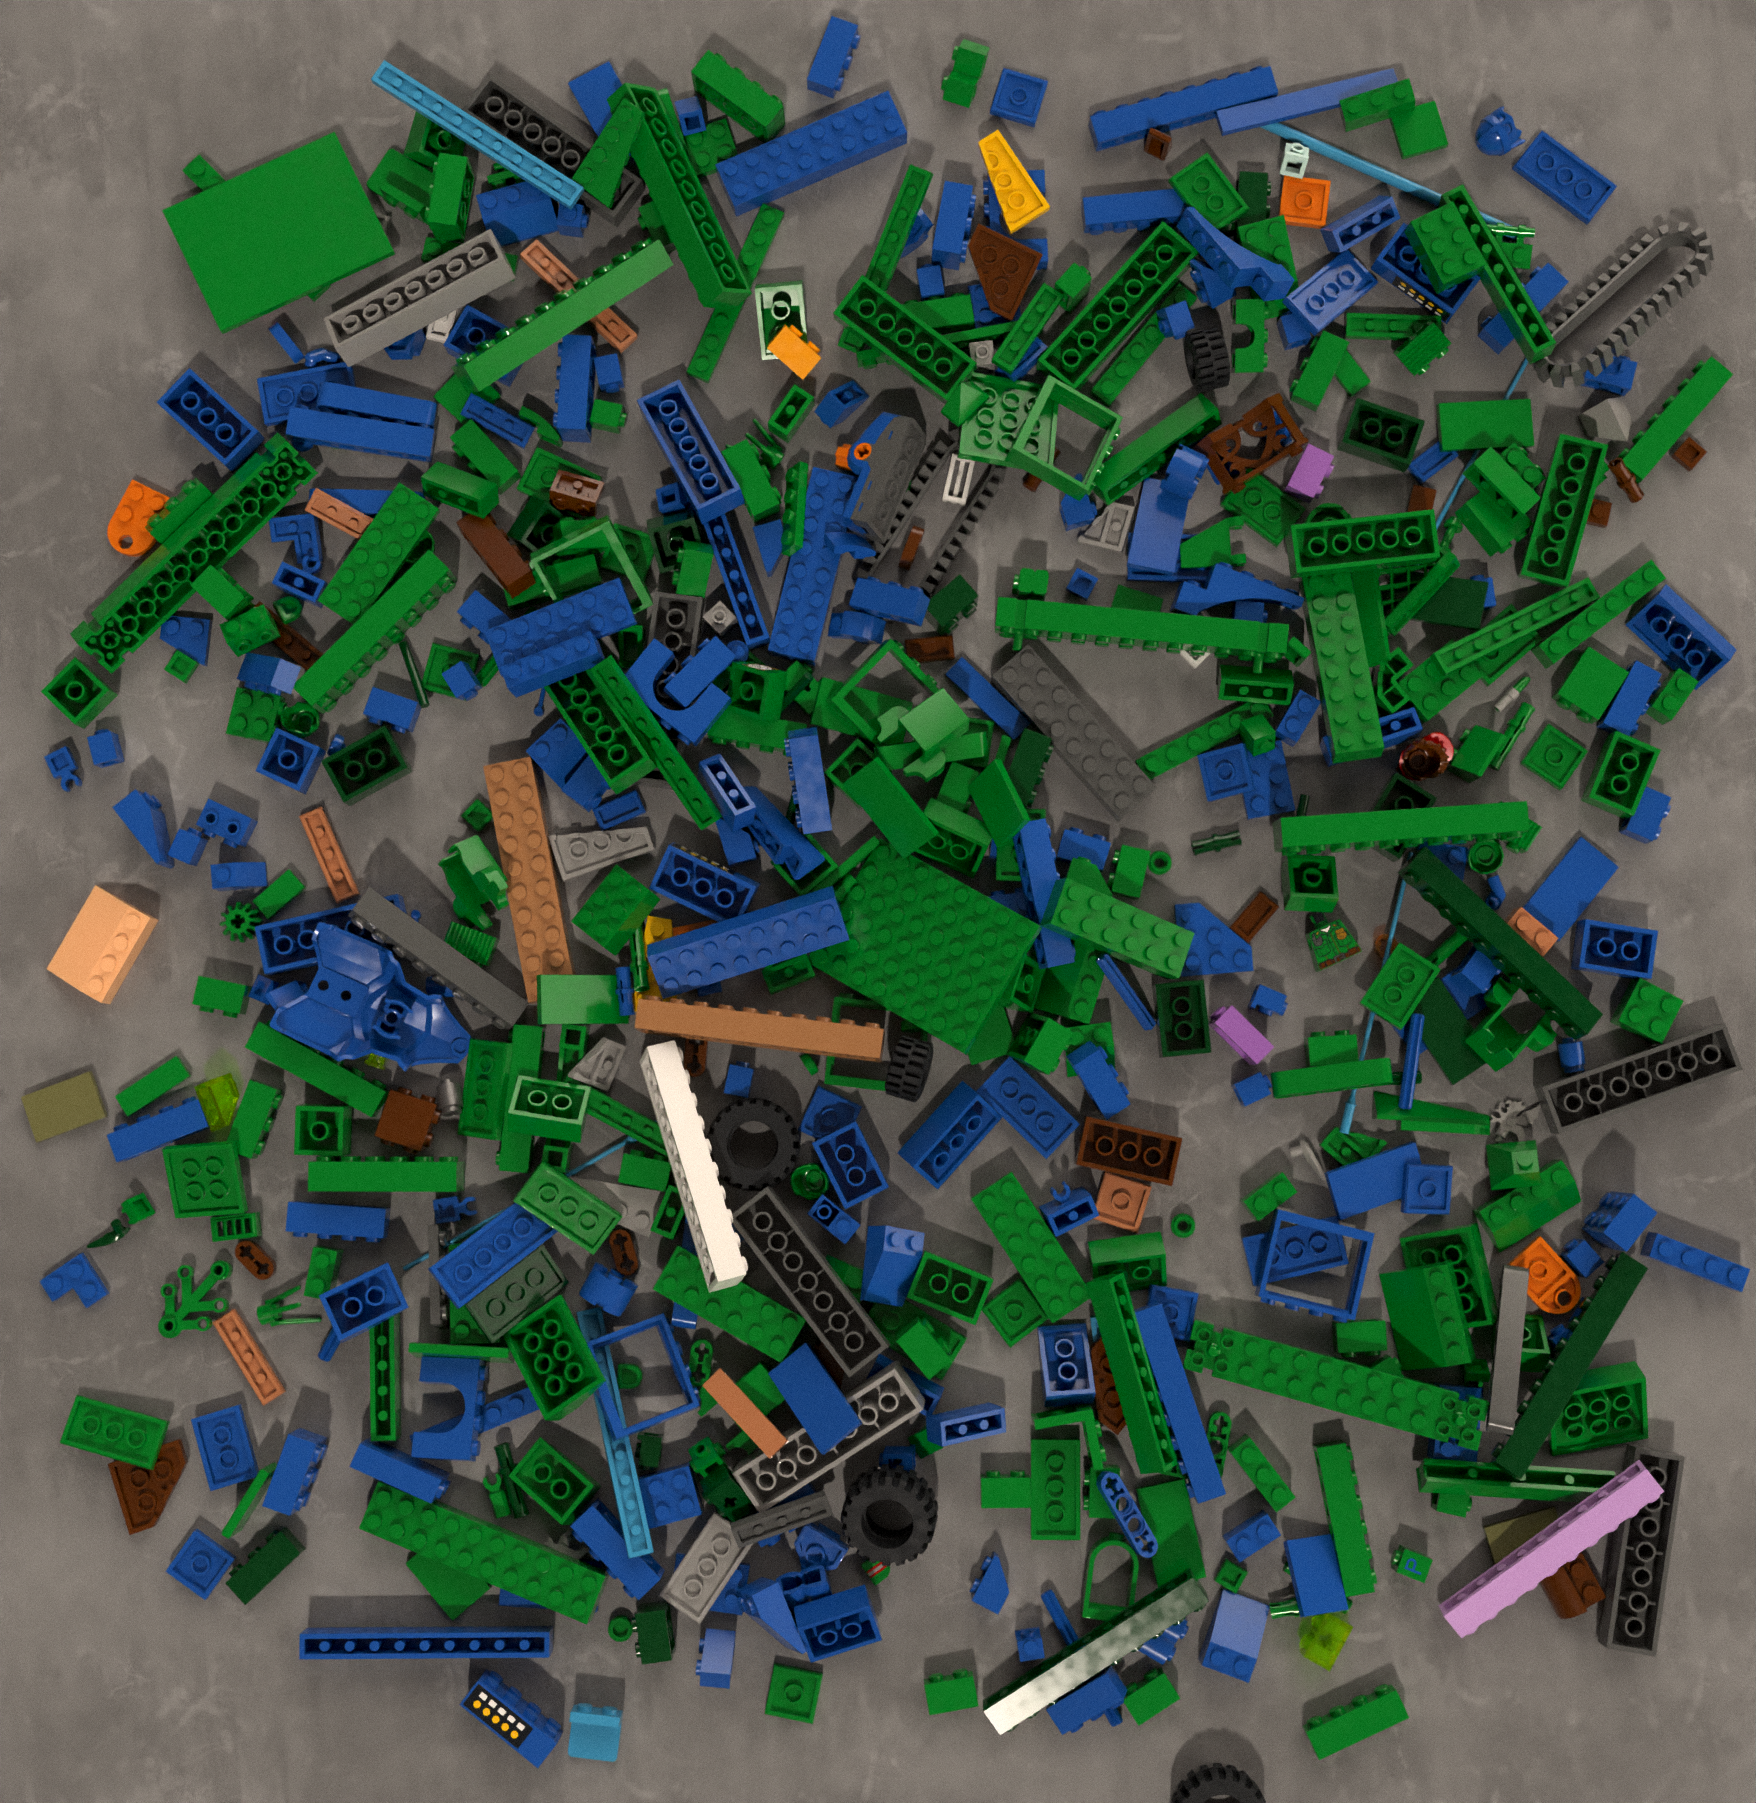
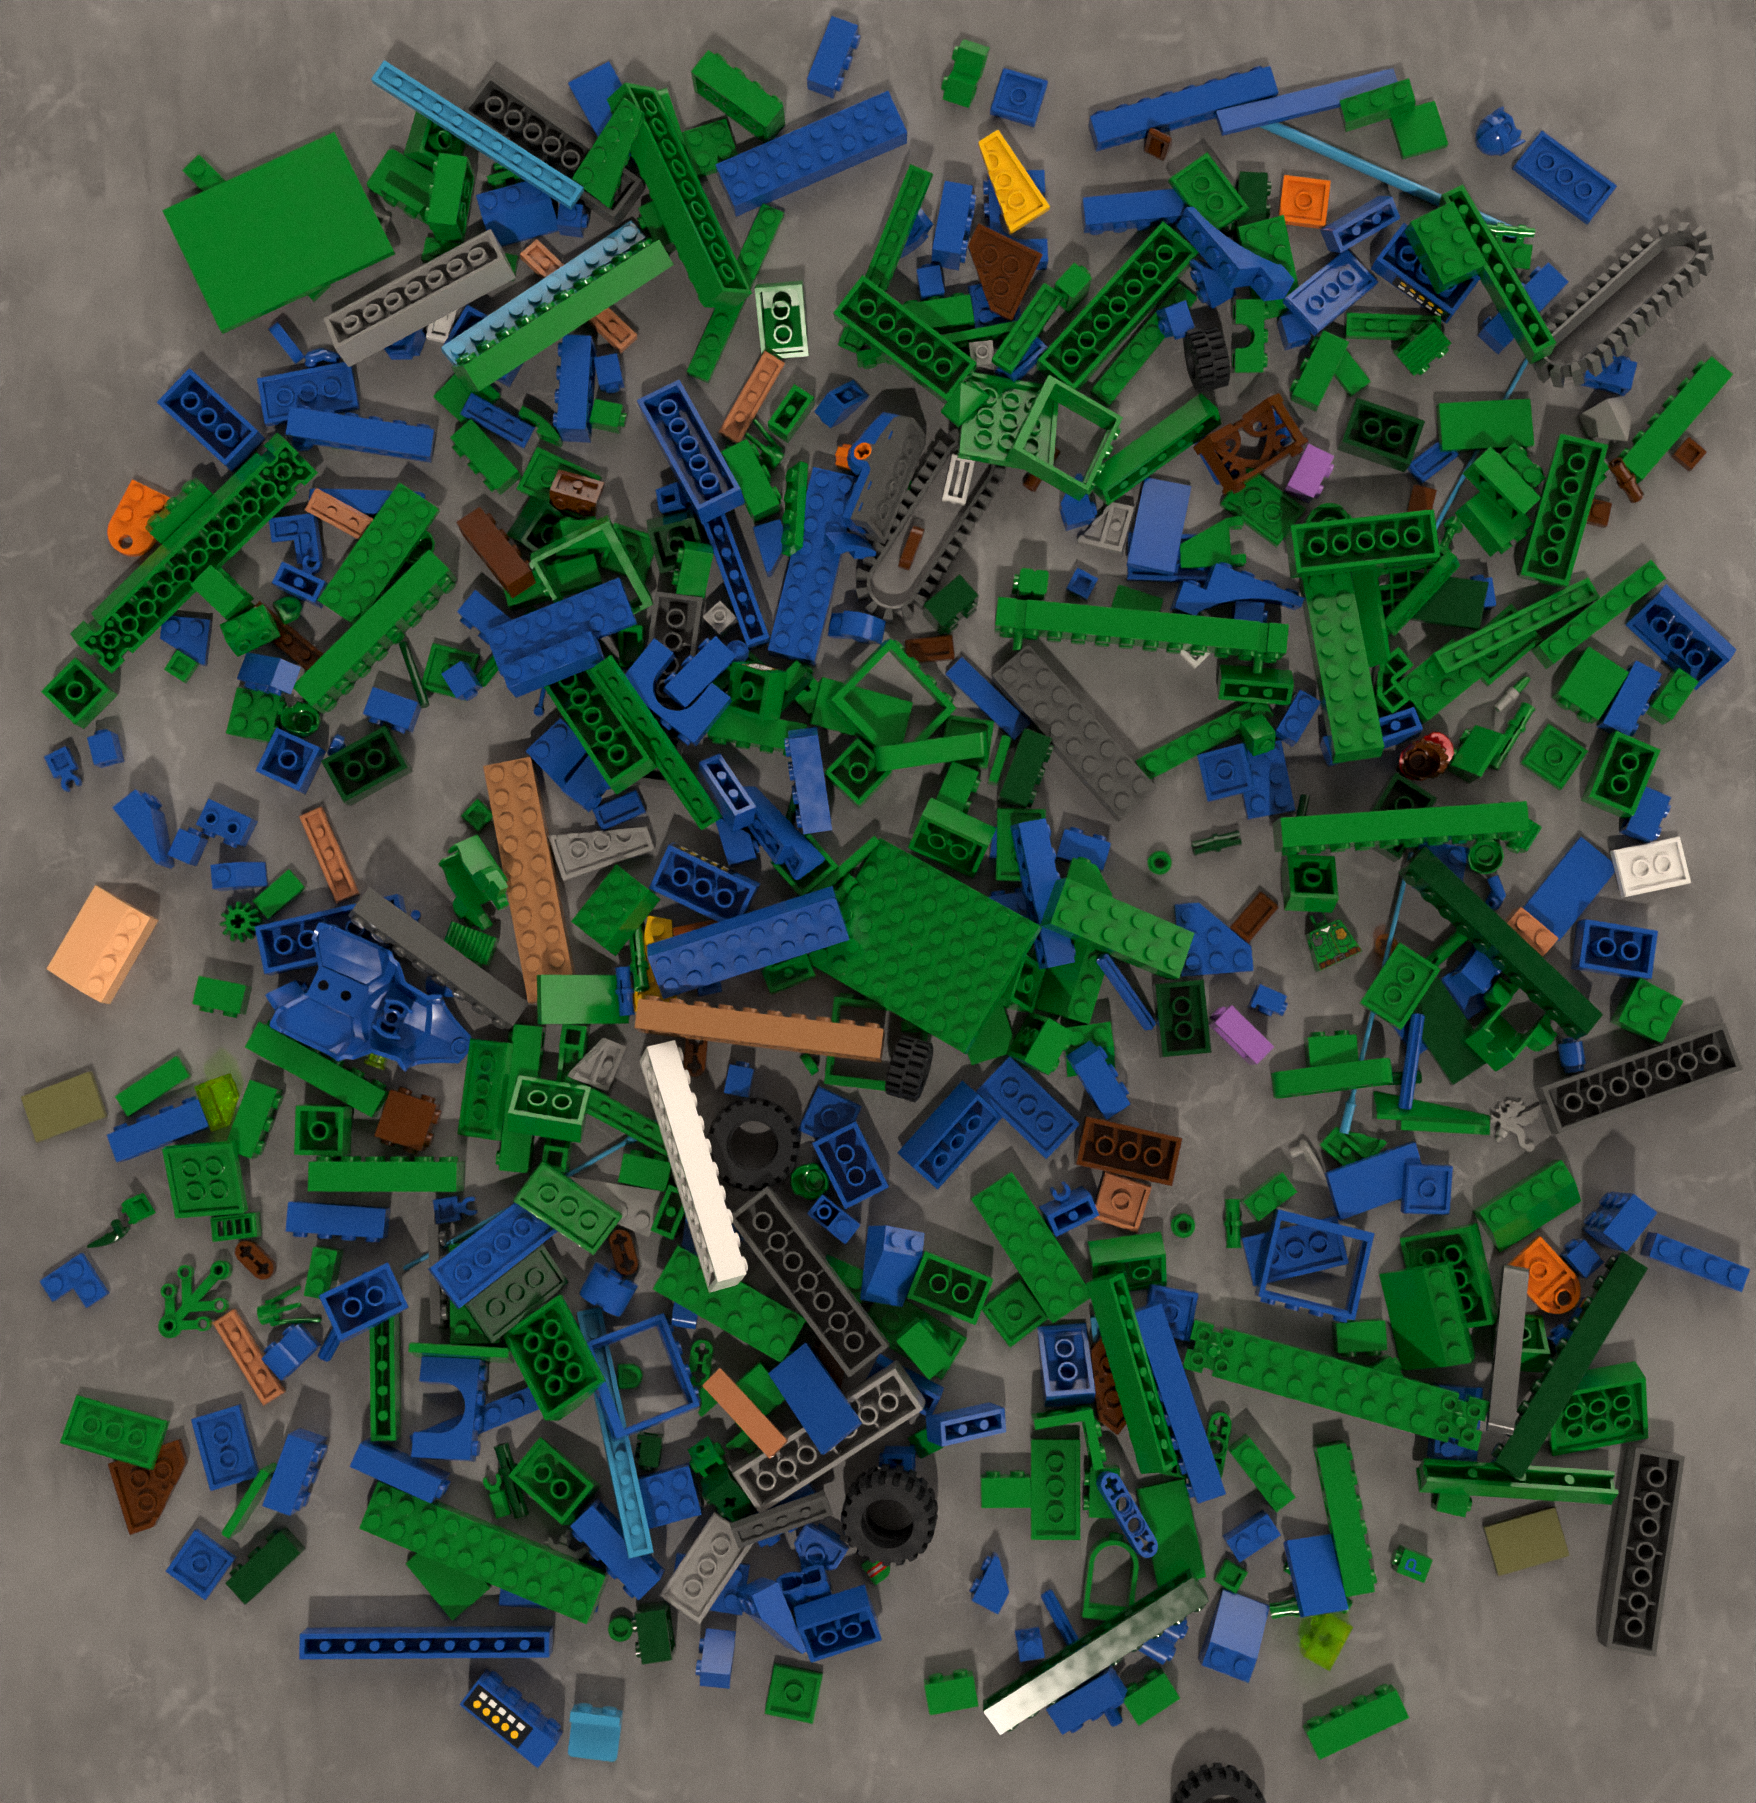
blue plate [248,974,279,1005] -> none
blue beam [316,382,437,429] -> none
green brick [421,461,499,519] -> none
flat silver brick [436,1079,463,1117] -> none
blue brick [675,96,706,136] -> none
light orange brick [767,324,821,380] -> none
green tile [843,756,939,859] -> none
blue brick [849,576,930,627] -> none
green piece [876,688,970,782] -> none
green tile [968,759,1031,848] -> none
green brick [1107,844,1150,900] -> none
blue brick [1159,444,1210,500] -> none
blue brick [1231,1072,1272,1107] -> none
light aqua brick [1279,143,1309,179] -> none
green tile [1284,636,1311,667] -> none
lavender brick [1438,1460,1664,1638] -> none
green tile [1460,1359,1491,1387] -> none
green slope [1486,1140,1542,1190] -> none
reddish brown brick [1539,1552,1606,1619] -> none
none -> blue brick [262,1324,321,1381]
none -> dark azure plate [441,221,646,366]
none -> nougat tile [717,351,785,444]
none -> green pin [1223,1199,1243,1248]
none -> white tile [1610,836,1691,898]

